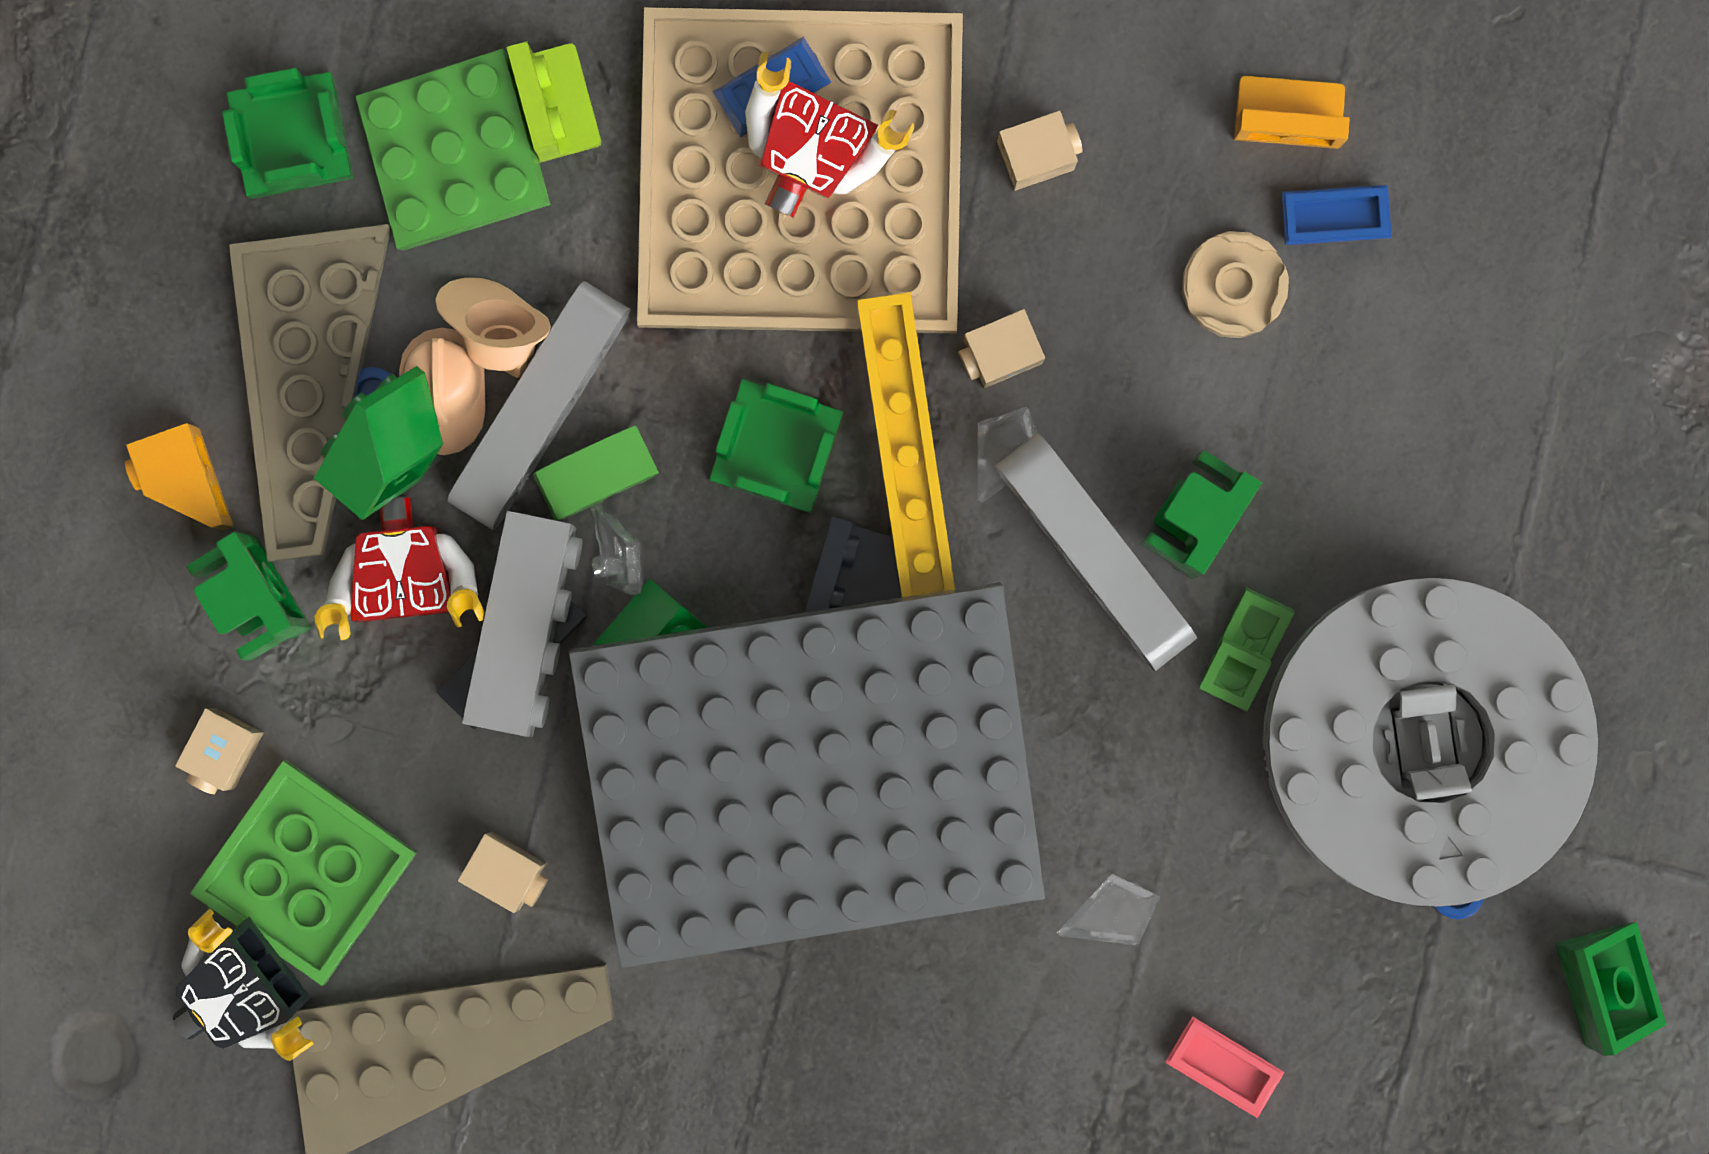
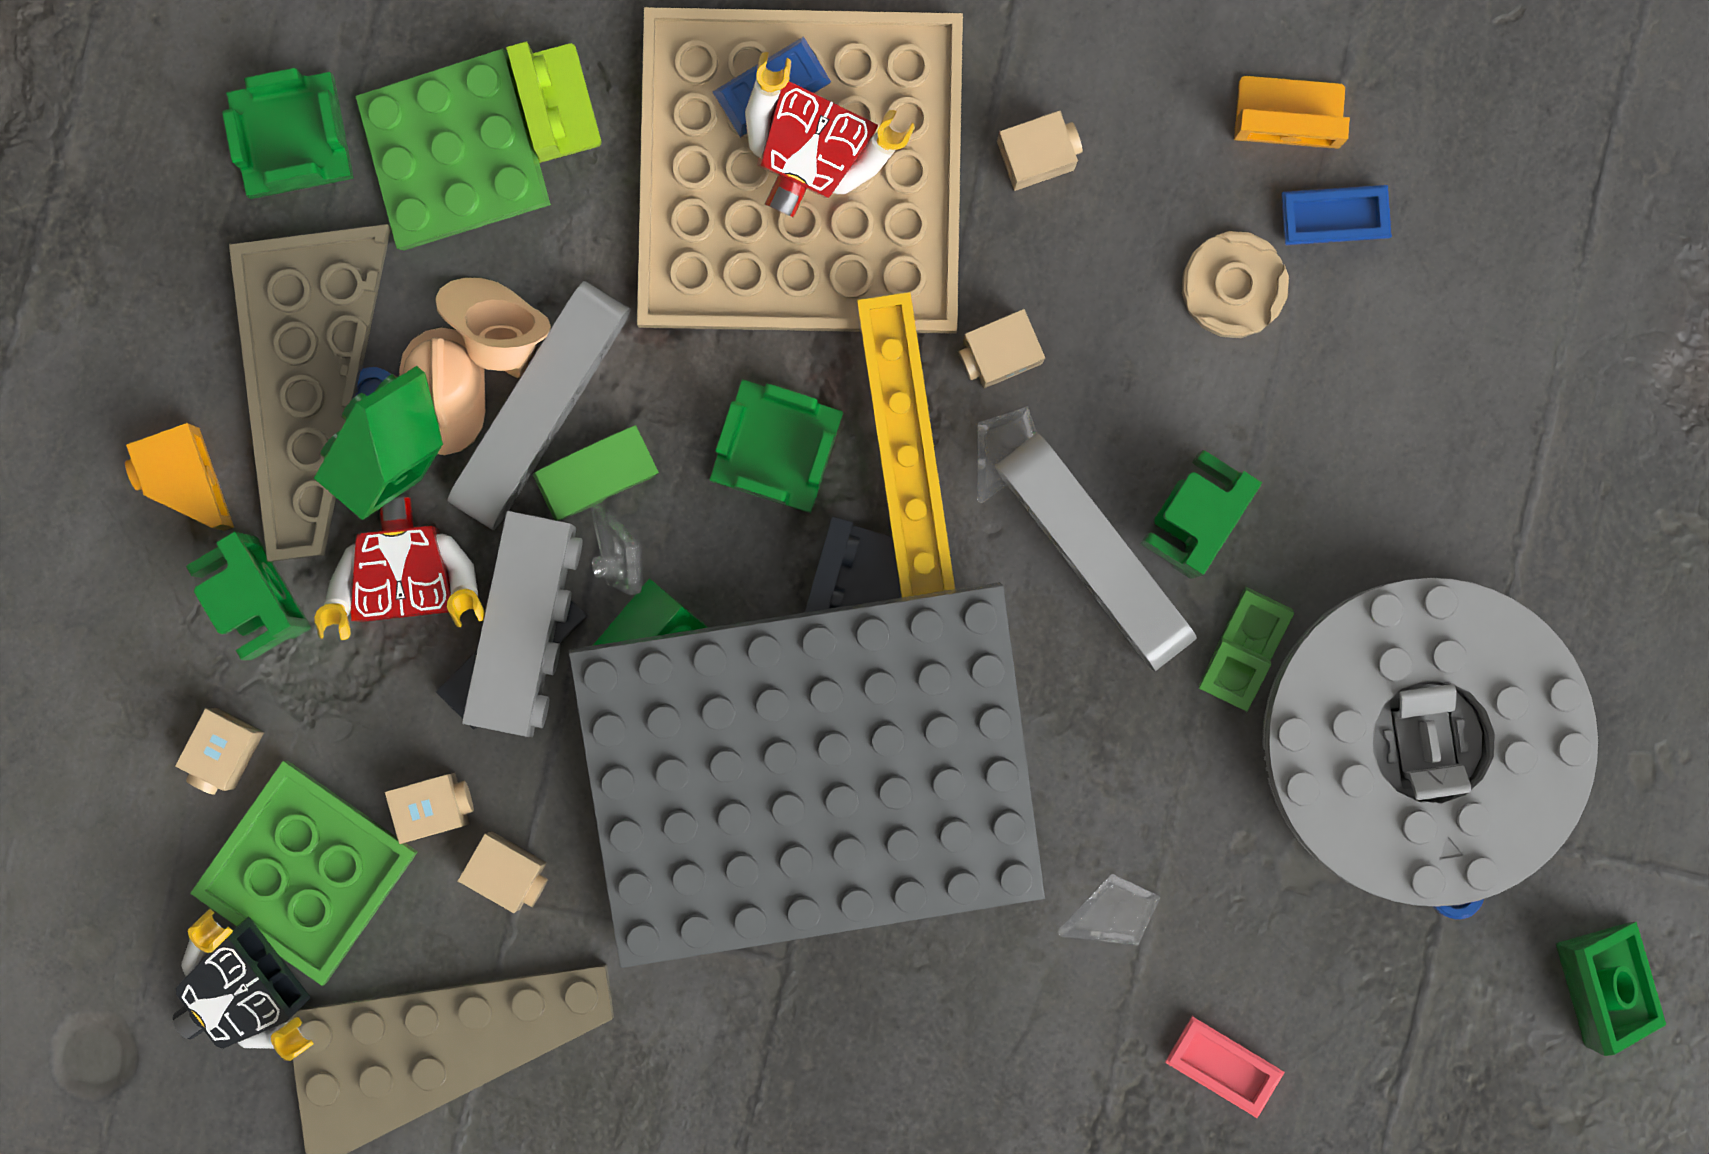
none -> tan brick [385,773,474,844]

